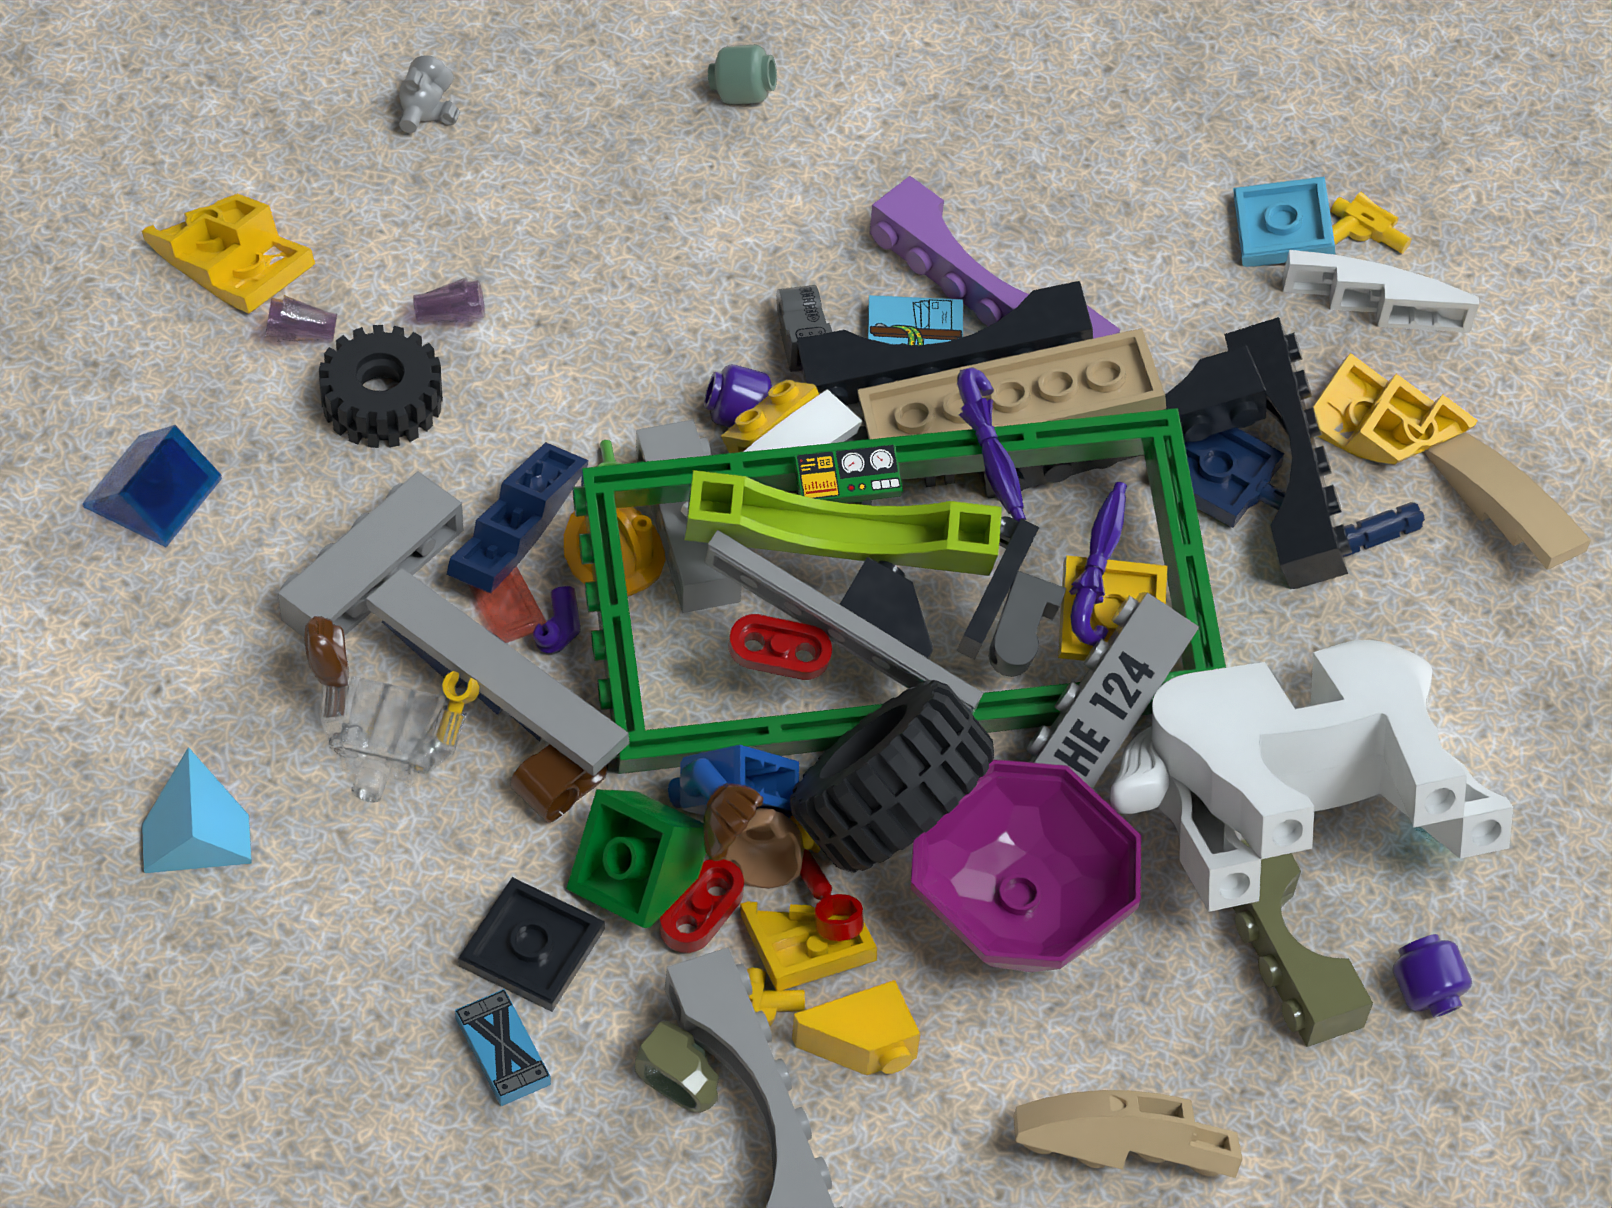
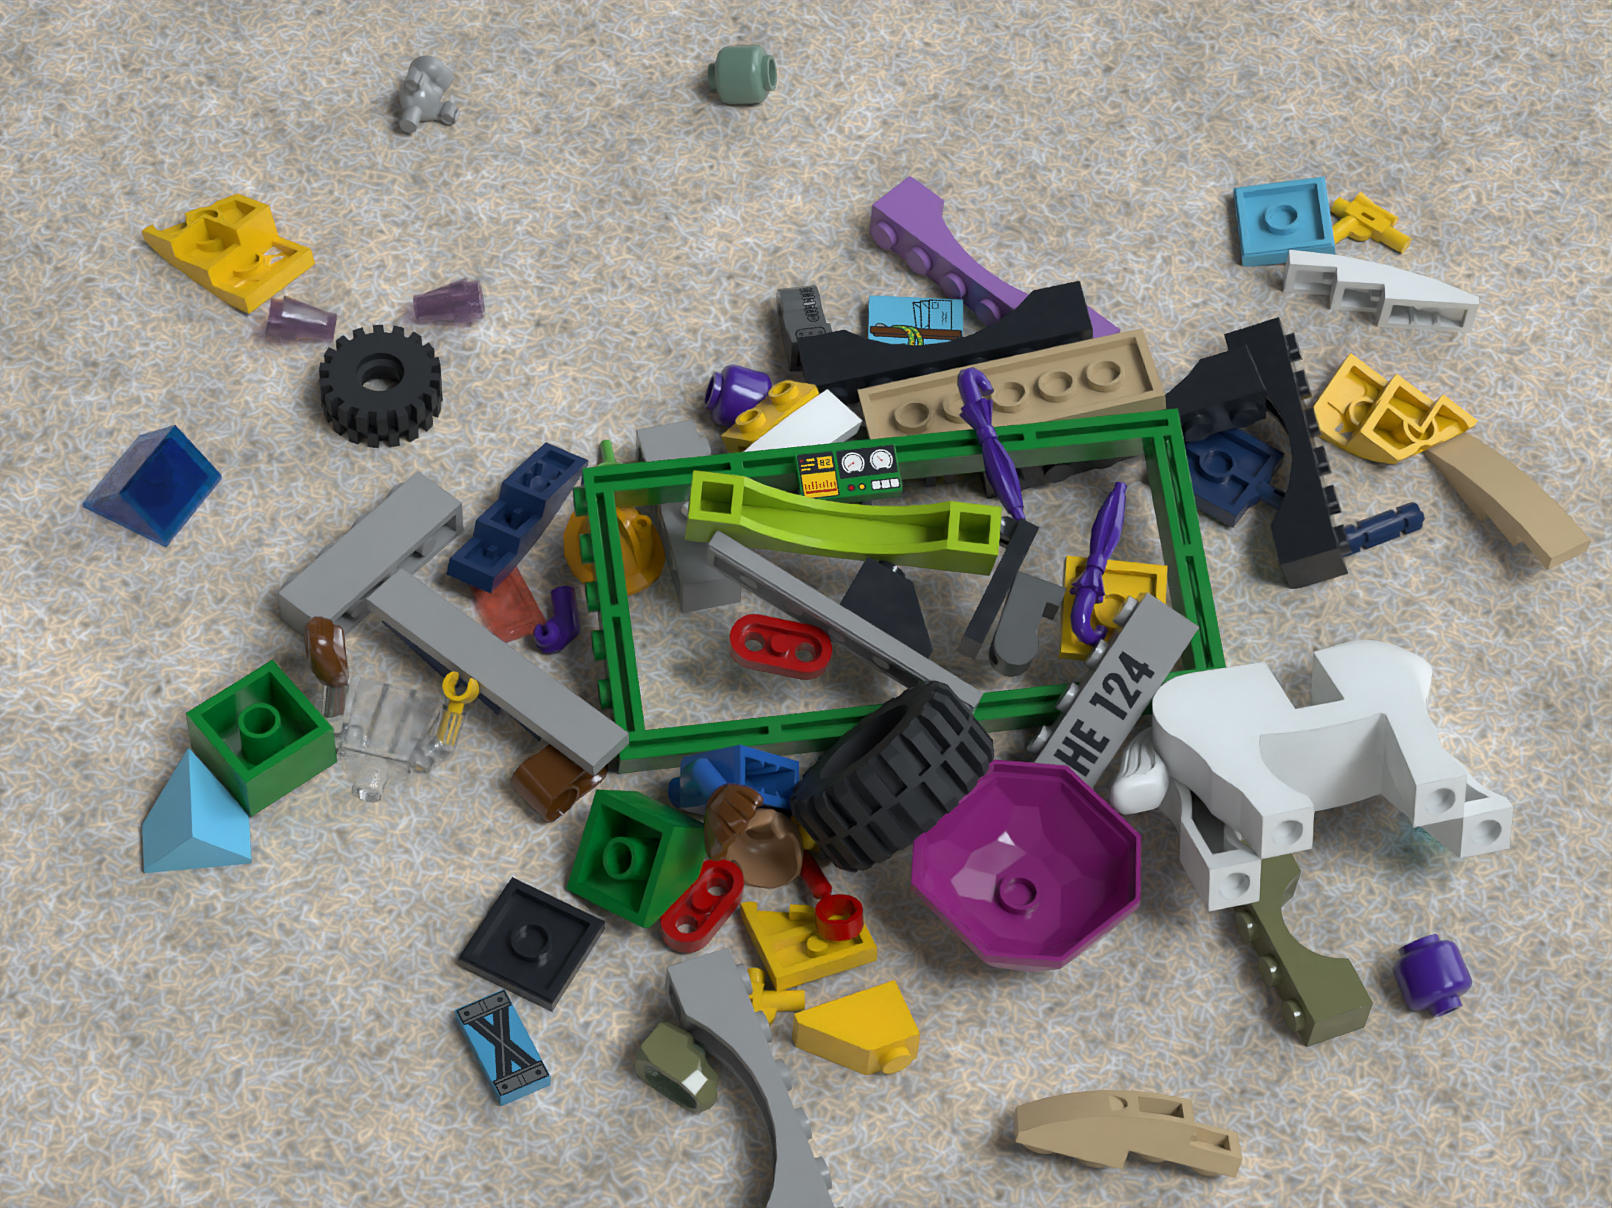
none -> green brick [185,659,337,817]

